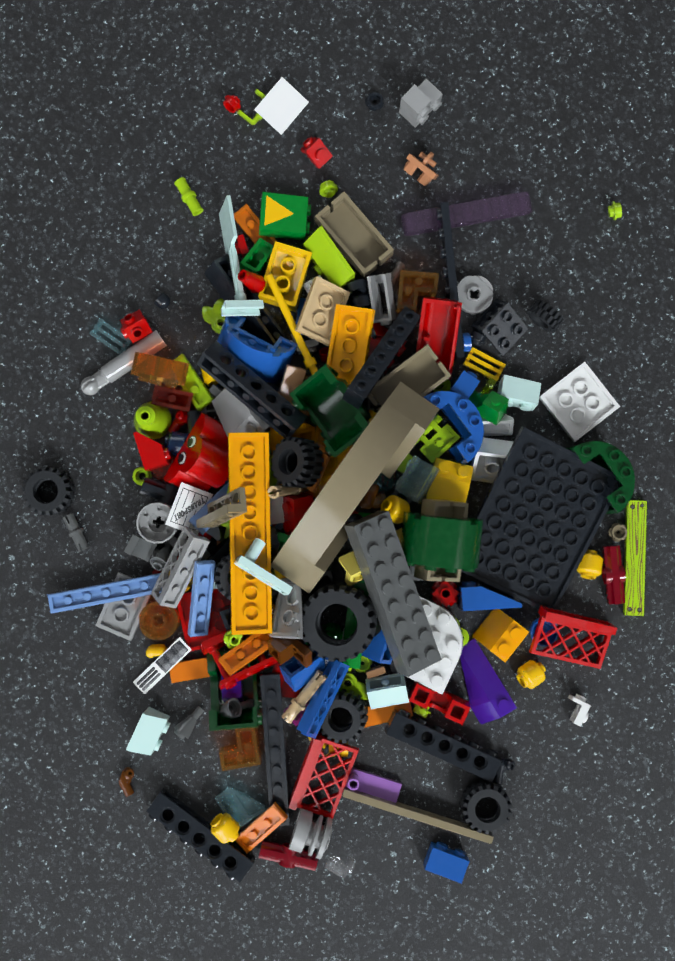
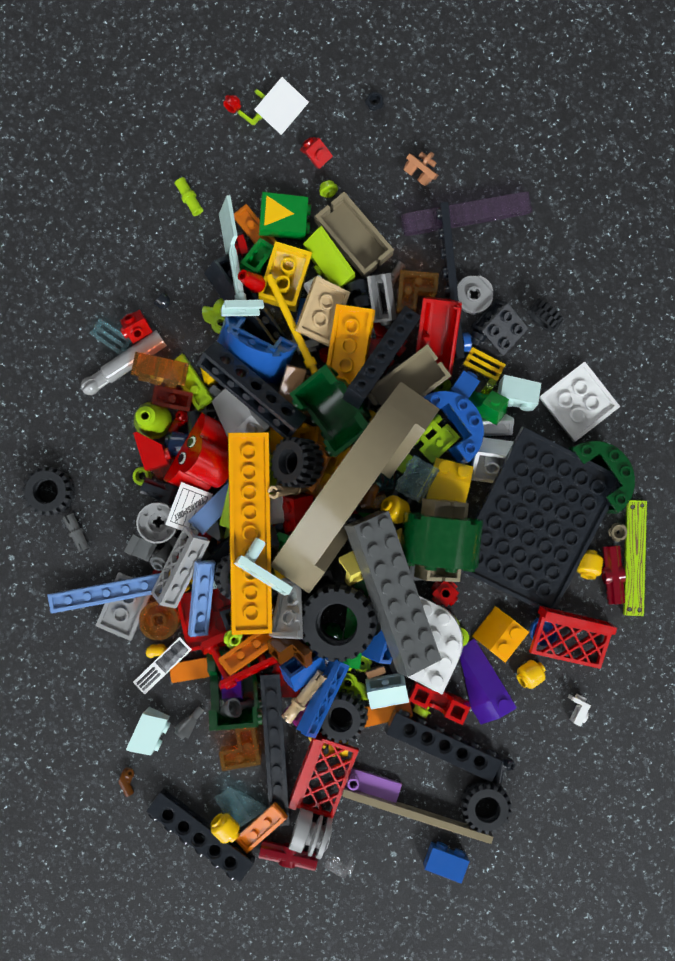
dark tan fence [196,487,247,528] -> none
light grey brick [399,79,443,128] -> none
blue slope [457,581,522,611] -> none
lime plate [608,201,622,220] -> none

